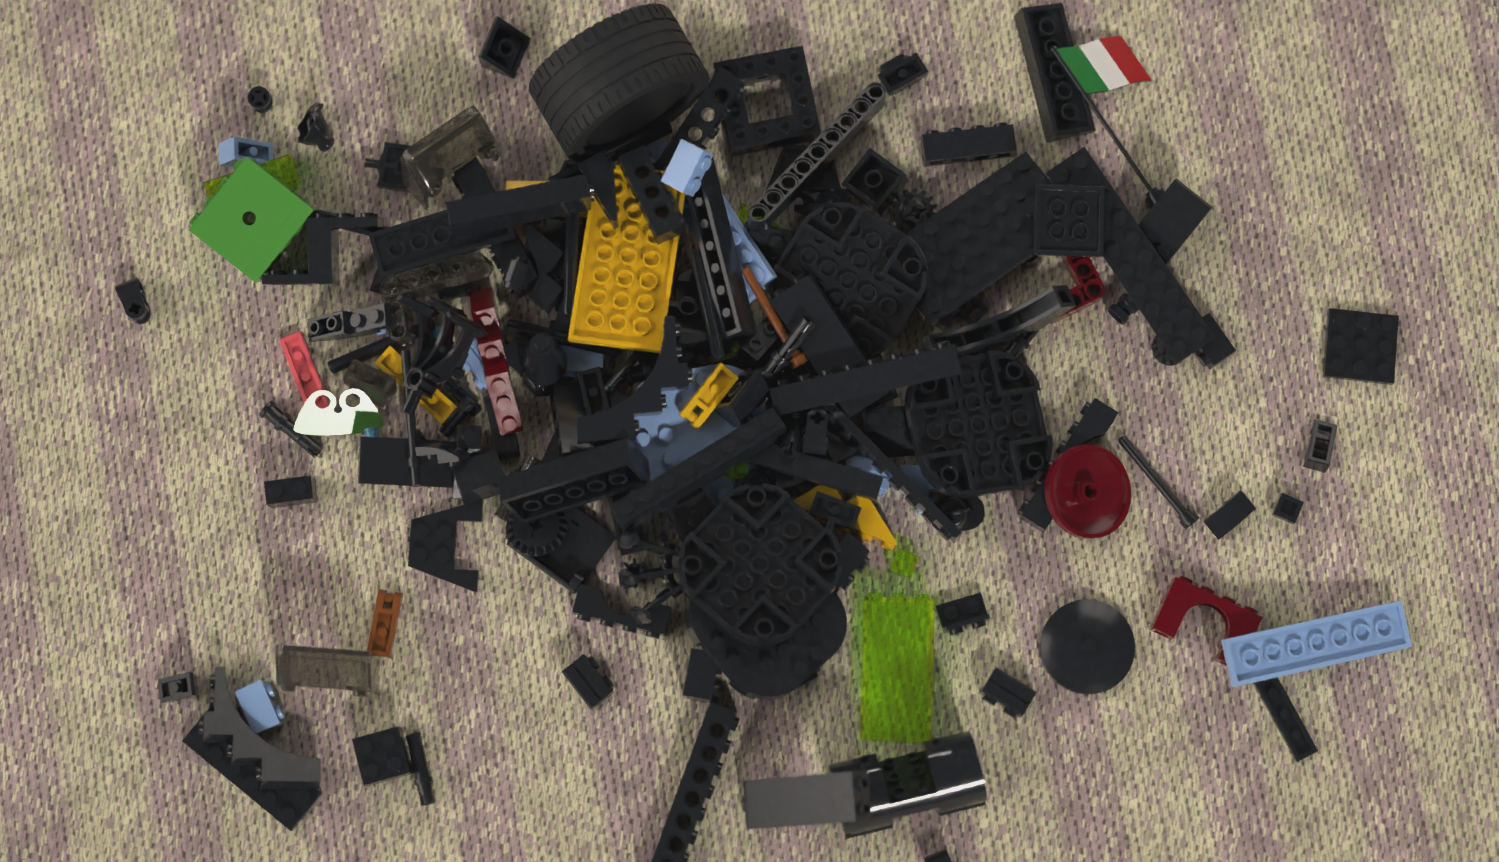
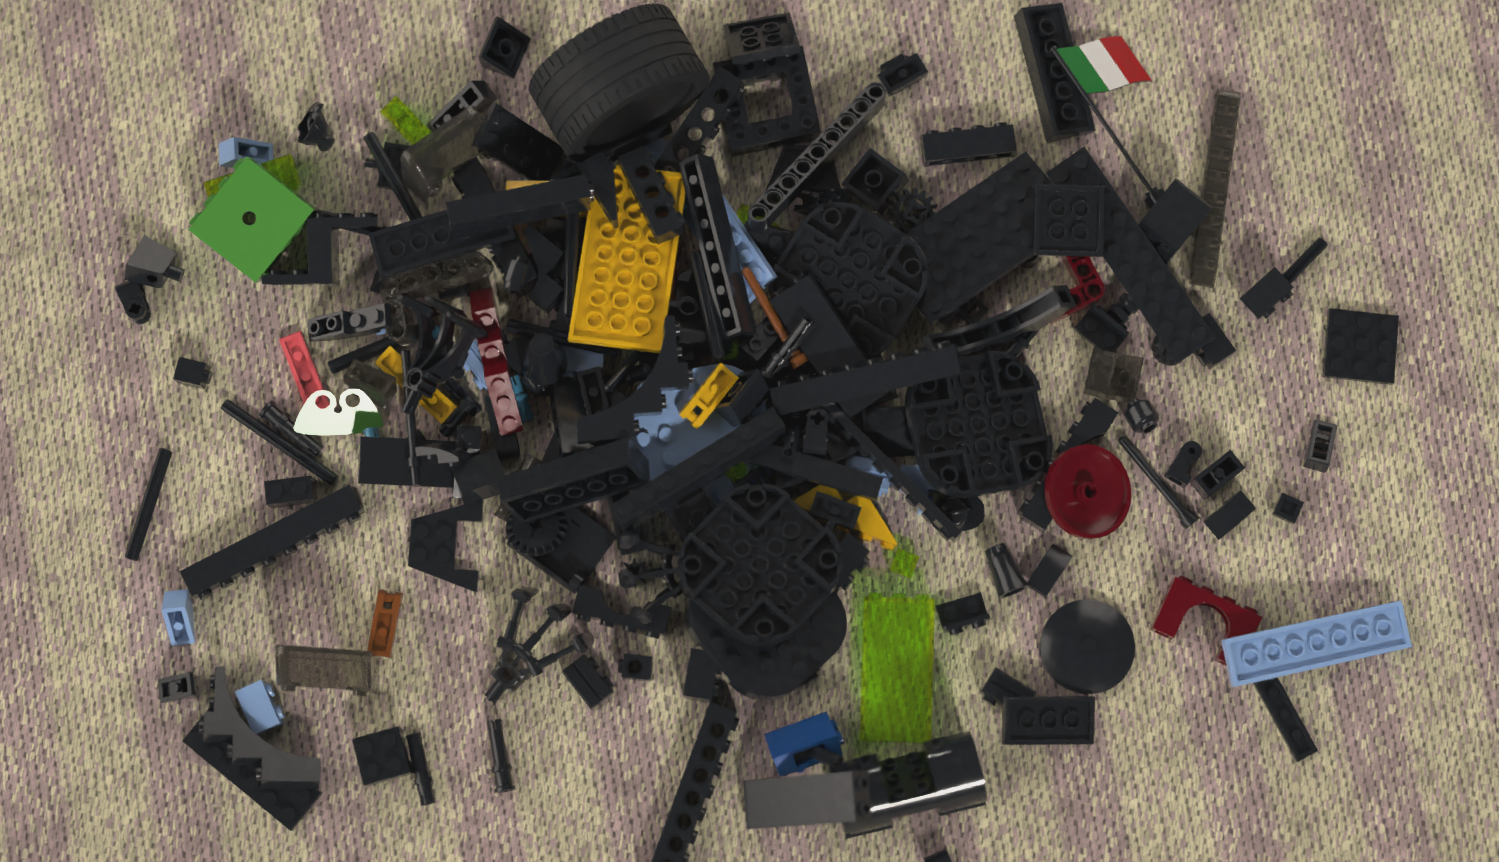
black wheel [247,86,273,113] -> none
light blue brick [661,139,714,197] -> none
none -> black torso [124,235,185,288]
none -> black axle [125,448,172,561]
none -> light blue slope [161,589,195,646]
none -> black brick [173,357,212,390]
none -> black brick [179,485,365,600]
none -> black axle [221,399,338,485]
none -> black axle [363,132,423,221]
none -> clear neon green arch [380,95,431,147]
none -> black slope [426,80,497,142]
none -> black plate [472,103,563,181]
none -> black piece [485,587,594,704]
none -> black pin [487,719,516,793]
none -> dark azure pin [511,375,535,423]
none -> black brick [618,654,653,682]
none -> black plate [723,12,801,65]
none -> blue piece [764,711,844,777]
none -> black plant [985,543,1029,599]
none -> black tile [1002,696,1095,745]
none -> black slope [1027,544,1073,598]
none -> black bracket [1073,304,1129,358]
none -> clear smoke slope [1084,348,1144,402]
none -> black head [1124,398,1159,434]
none -> black leg [1164,441,1202,488]
none -> clear smoke beam [1189,89,1241,288]
none -> black brick [1189,450,1245,500]
none -> black brick [1239,267,1295,319]
none -> black axle [1283,237,1328,283]

